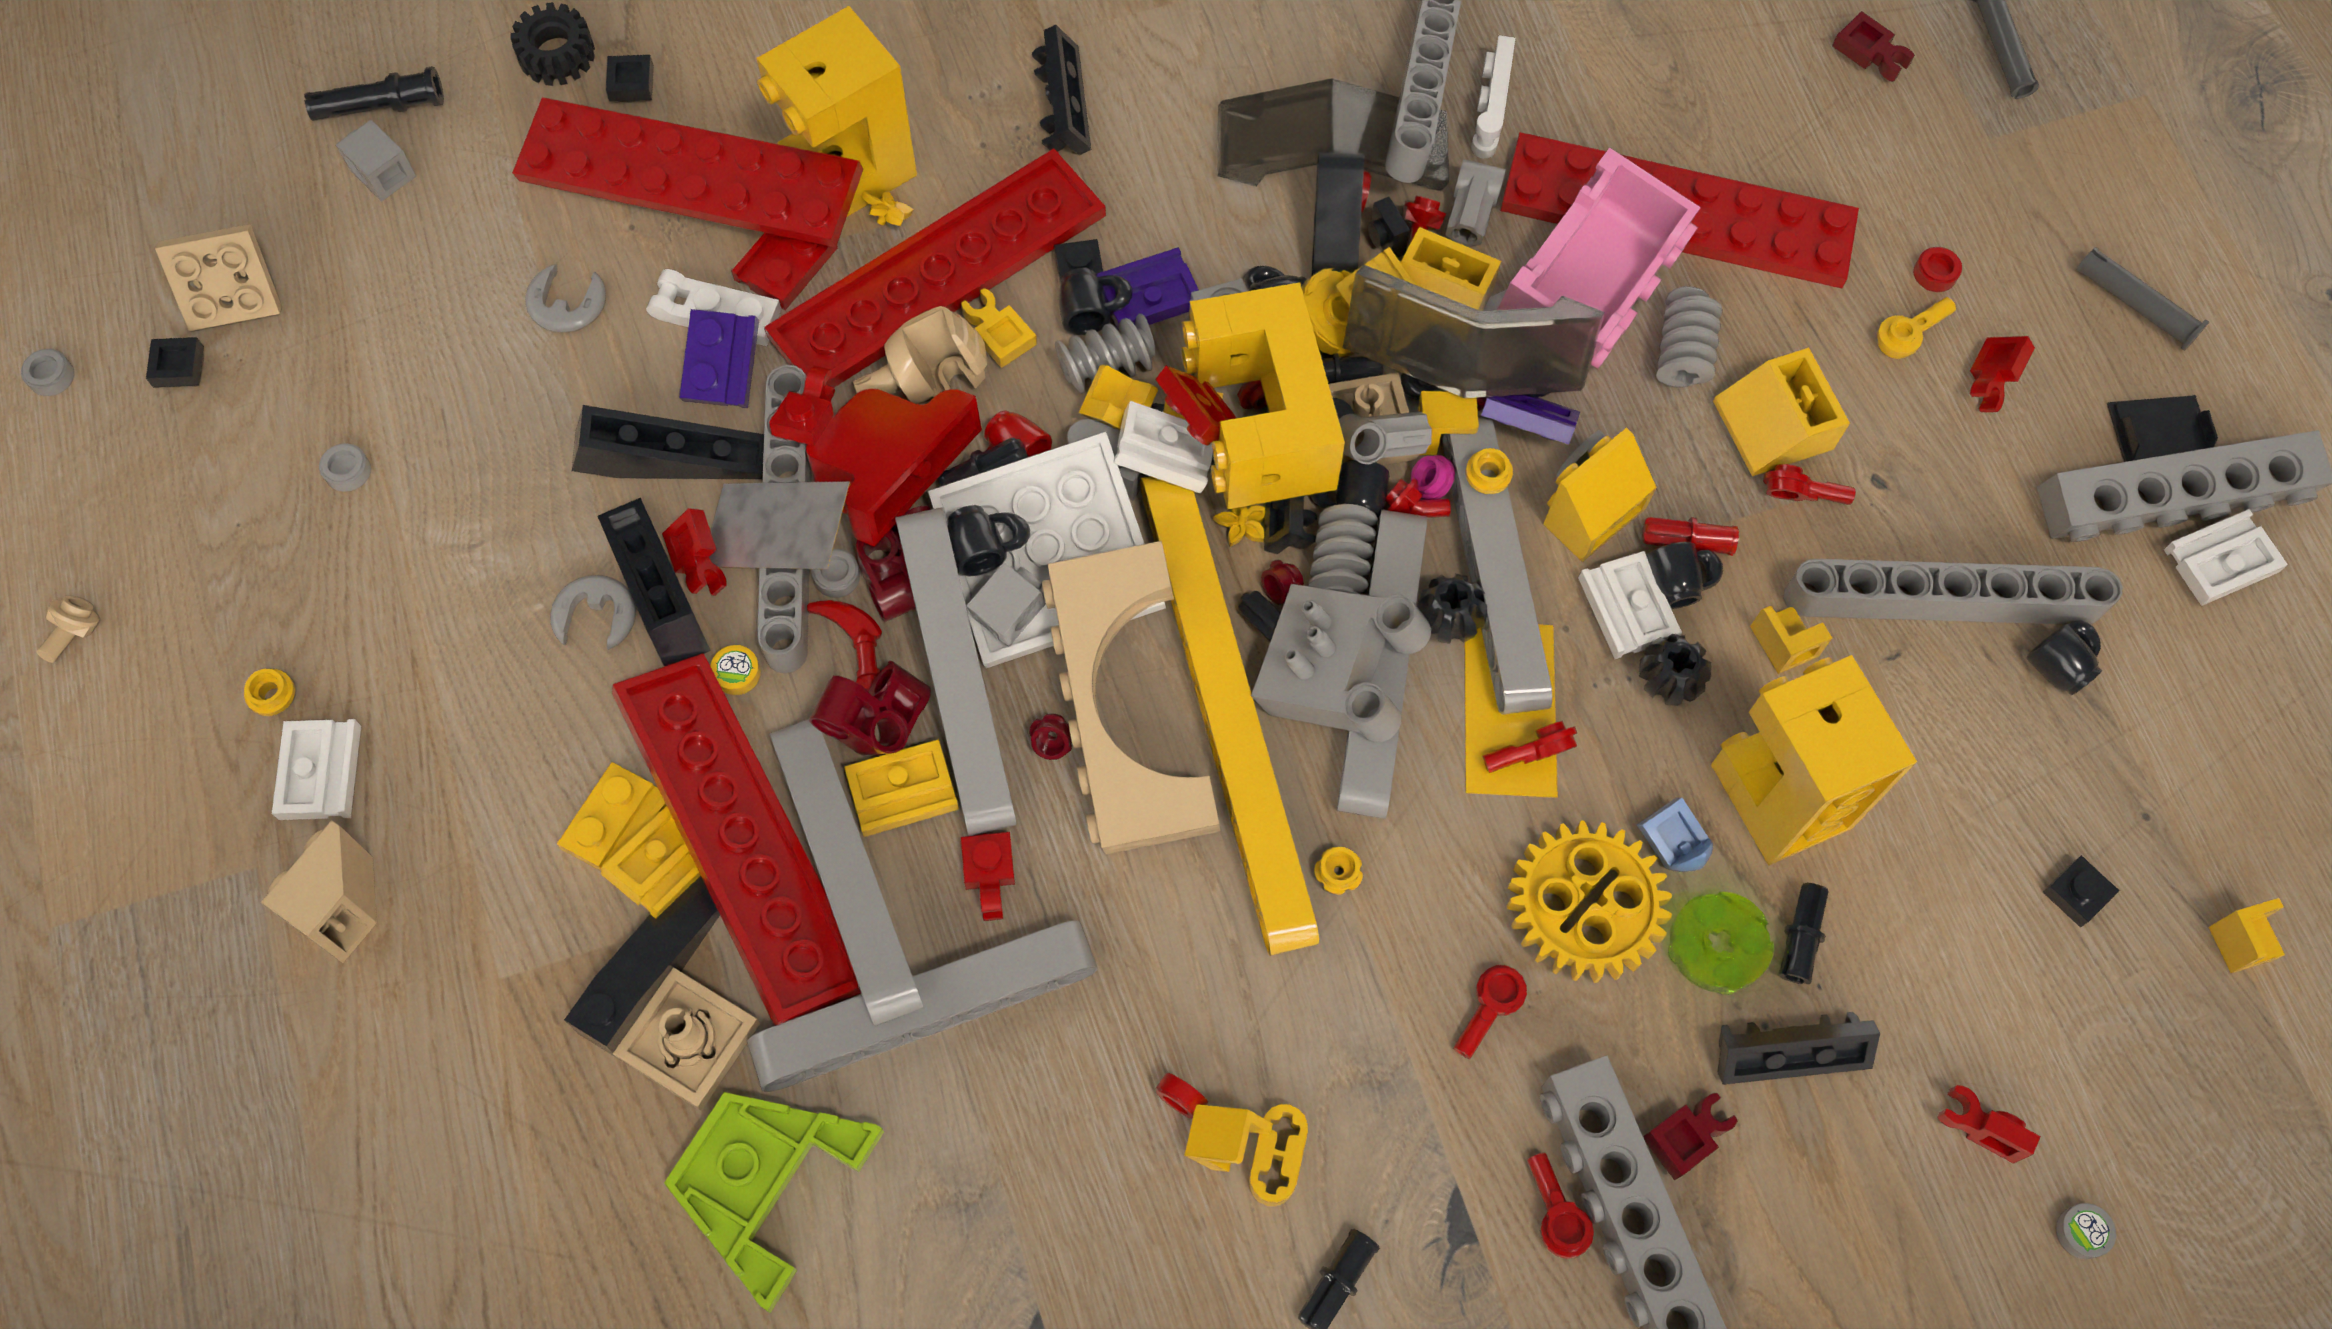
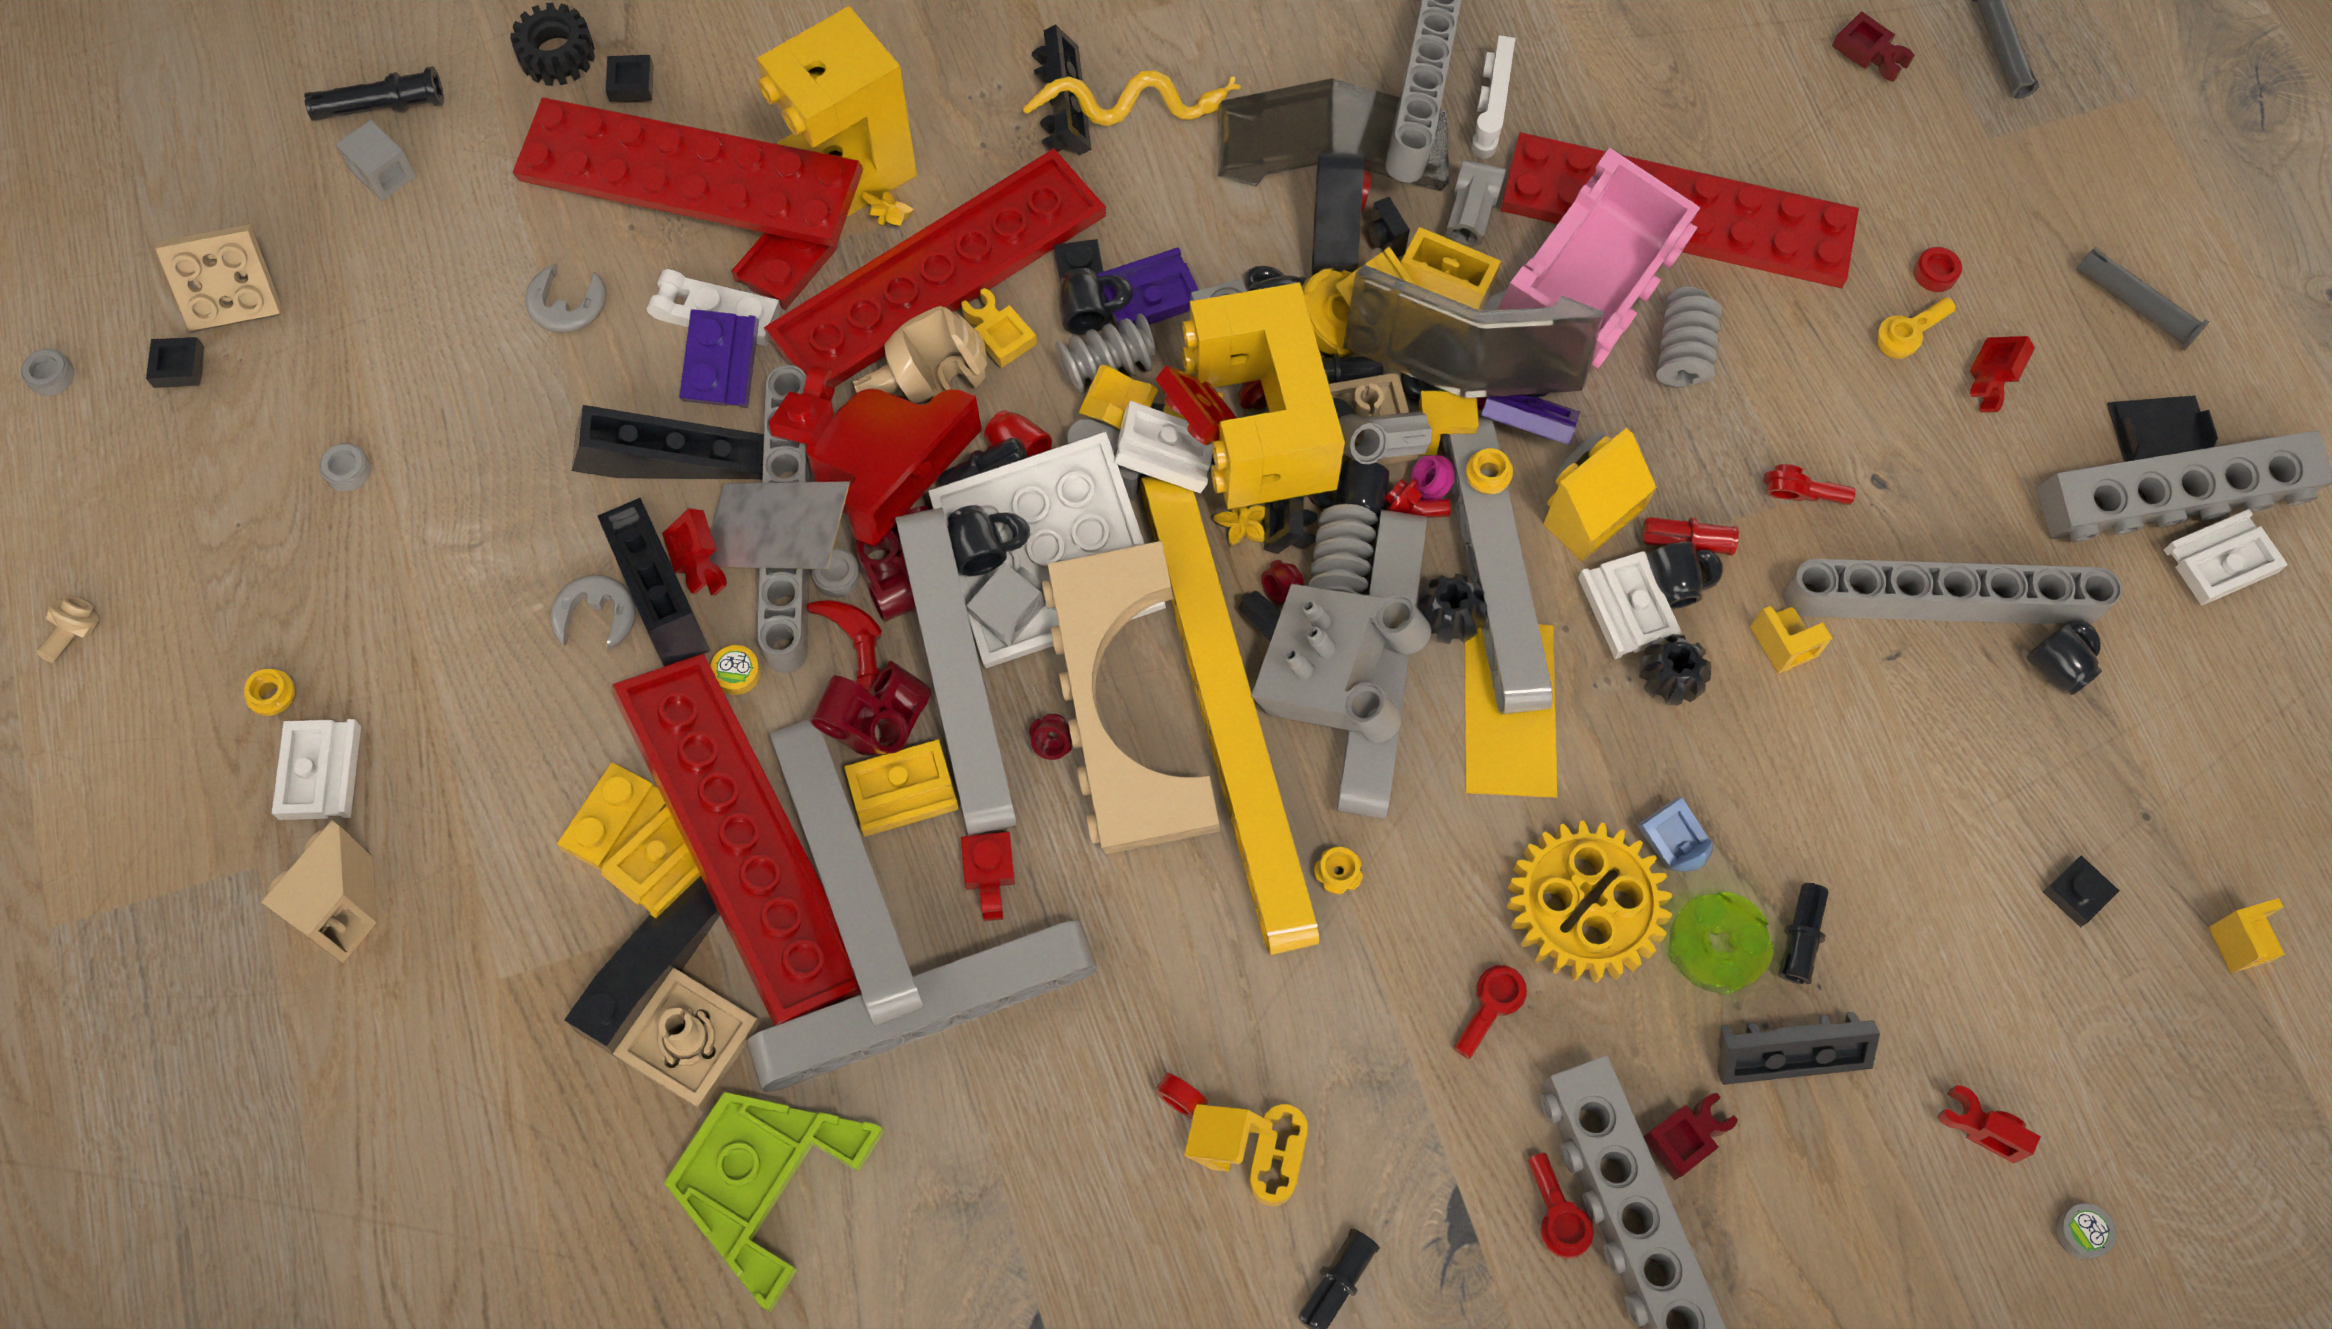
red plate [1402,195,1446,245] -> none
red plate [1482,721,1578,773] -> none
yellow piece [1711,655,1917,866] -> none
yellow slope [1713,347,1850,476] -> none
none -> yellow animal [1023,70,1241,126]

